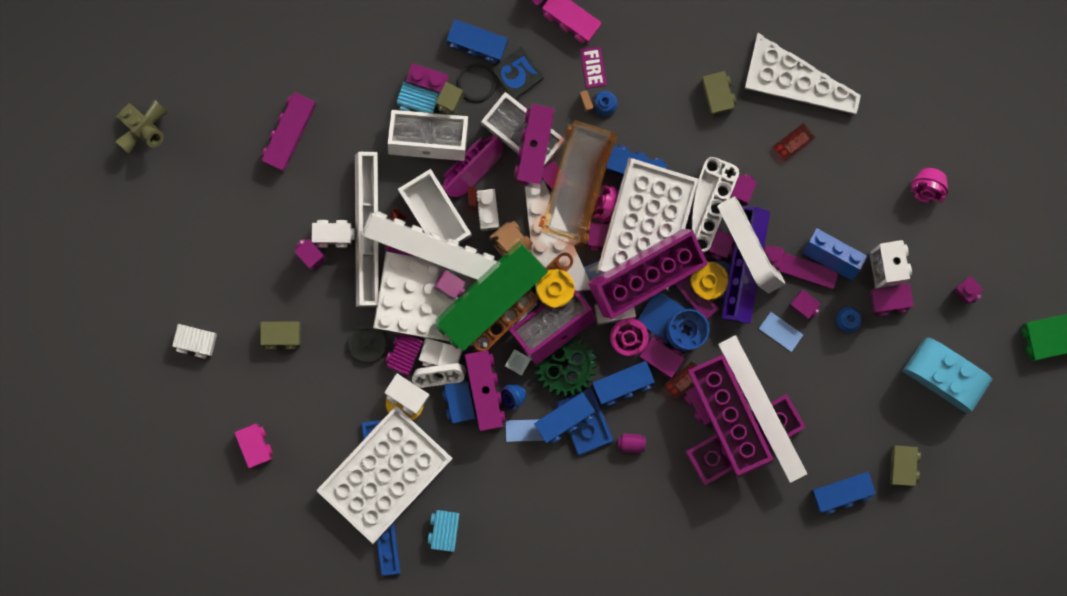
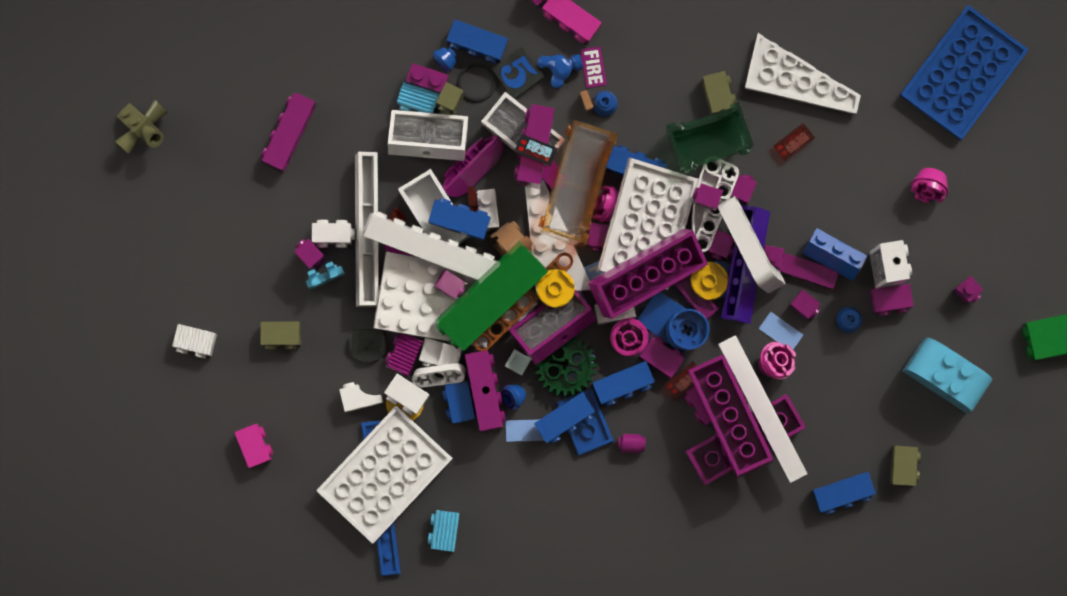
none -> medium azure plate [306,262,345,290]
none -> white arch [339,382,383,413]
none -> blue brick [428,198,491,241]
none -> blue cone [432,47,457,72]
none -> tile [514,134,558,167]
none -> blue animal [537,54,584,89]
none -> clear green windscreen [665,102,754,173]
none -> magenta brick [692,183,723,211]
none -> dark pink cone [758,342,796,379]
none -> blue plate [899,5,1029,141]

